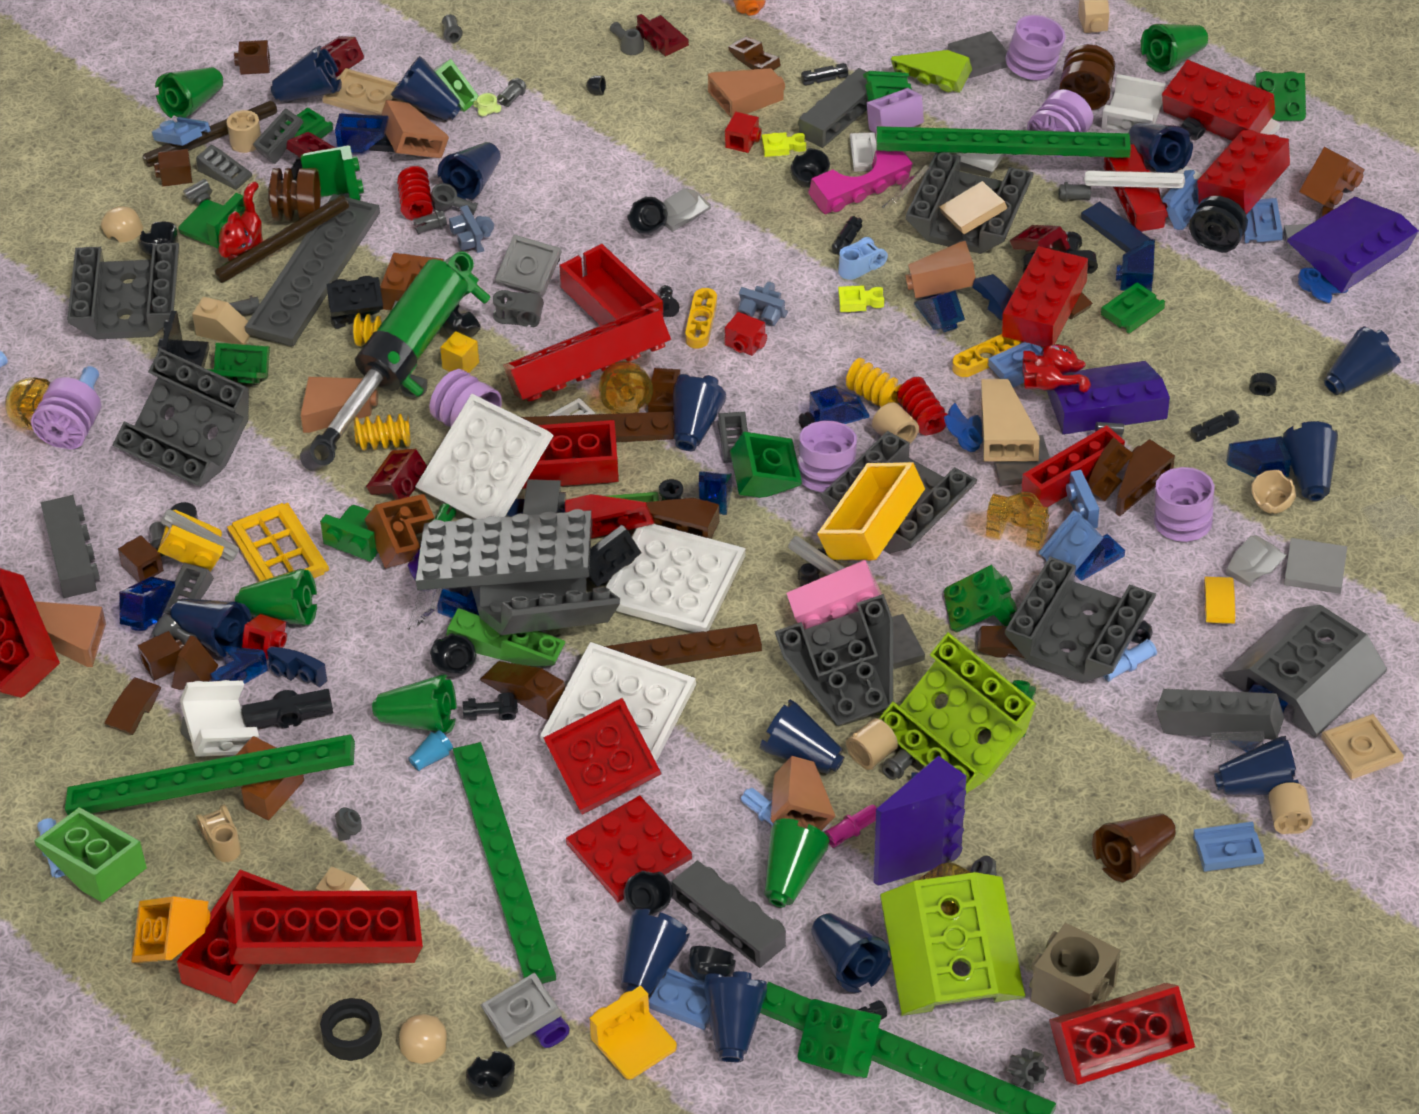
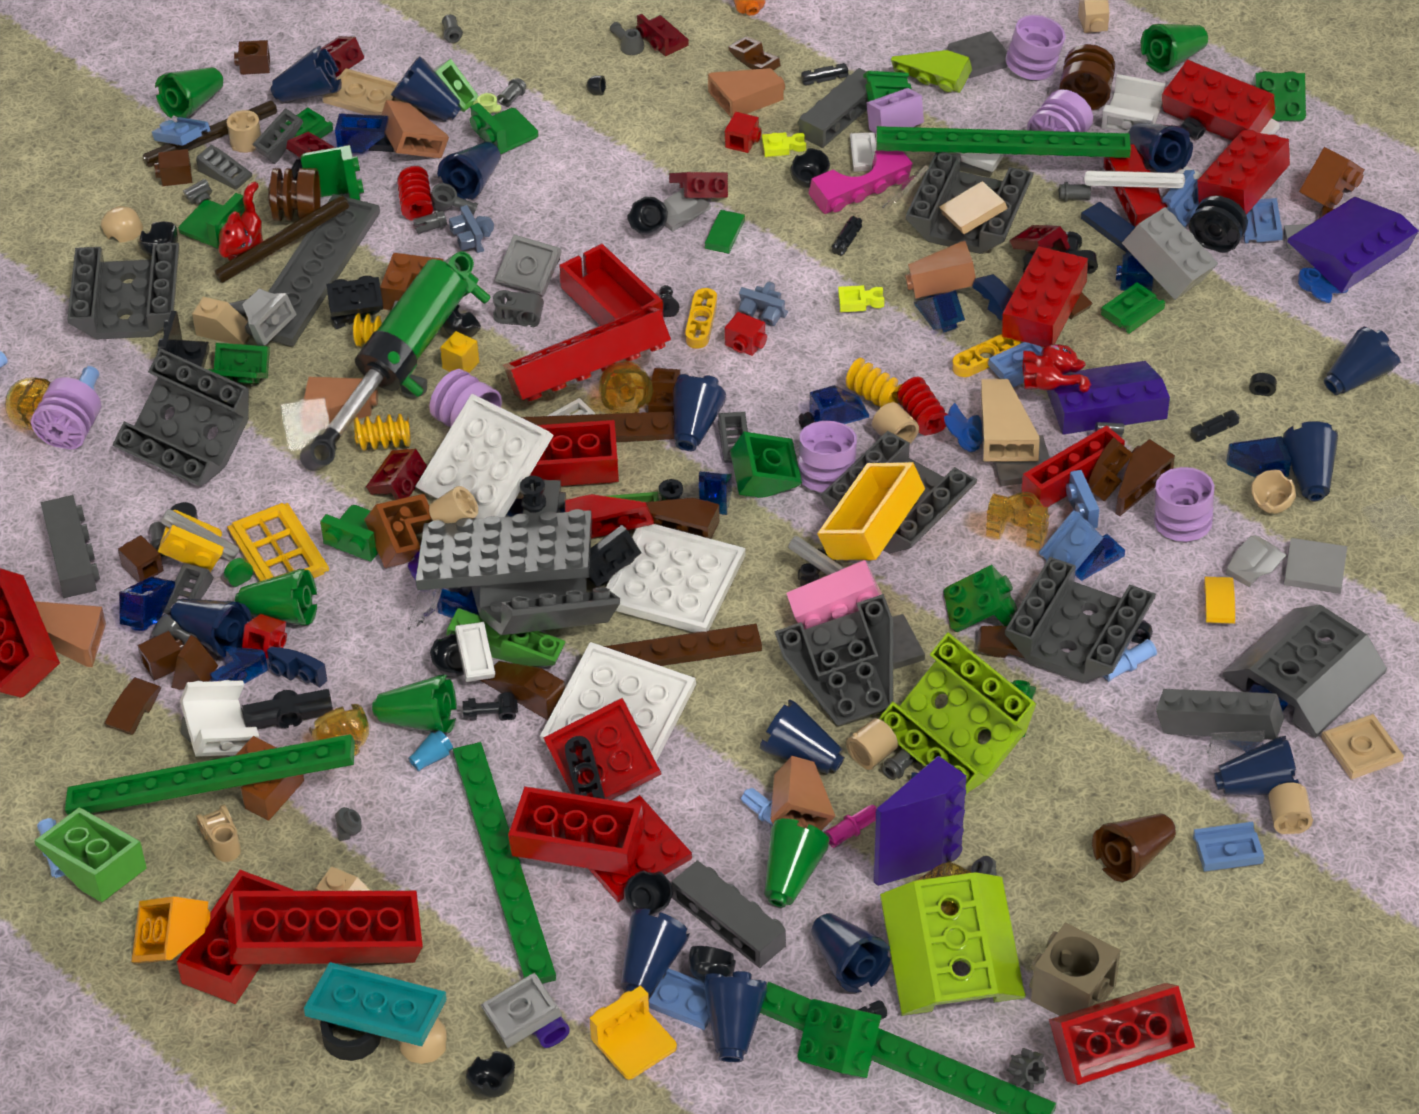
light blue piece [838,237,888,280] -> none
none -> green tile [224,558,253,587]
none -> light grey slope [242,289,297,346]
none -> clear piece [280,397,330,452]
none -> teal plate [304,962,447,1047]
none -> clear yellow cylinder [308,704,370,756]
none -> tan piece [429,486,478,523]
none -> white tile [455,622,495,682]
none -> green bracket [469,102,539,155]
none -> red brick [508,786,644,875]
none -> black bush [520,476,546,513]
none -> black beam [565,736,606,799]
none -> dark red bracket [669,172,728,198]
none -> green tile [705,210,745,254]
none -> light grey brick [1122,207,1218,300]

